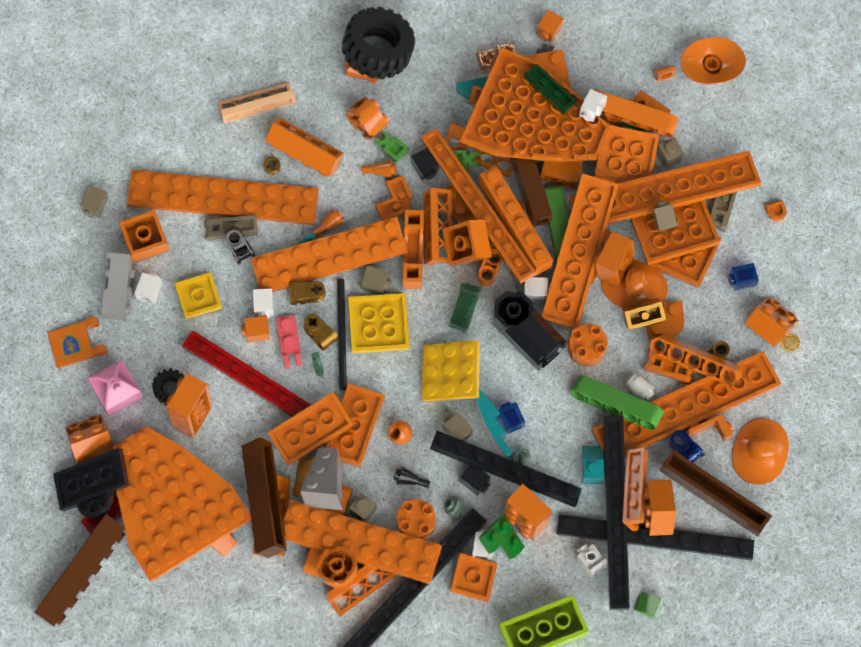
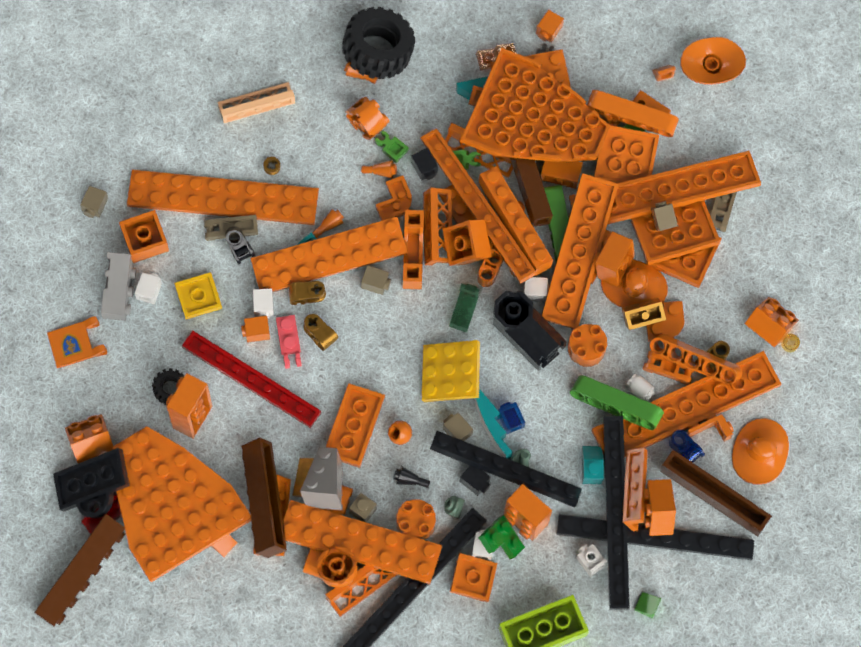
bright pink piece [88,359,143,416] -> none
orange brick [265,117,344,177] -> none
orange plate [268,392,354,466] -> none
clear green tile [311,352,324,376] -> none
black piece [337,279,347,390] -> none
yellow plate [348,293,410,354] -> none
dark green tile [523,64,577,115] -> none
white brick [580,89,608,122] -> none
dark tan brick [656,137,684,168] -> none
clear blue brick [728,263,759,291] -> none
orange tile [764,200,787,221] -> none

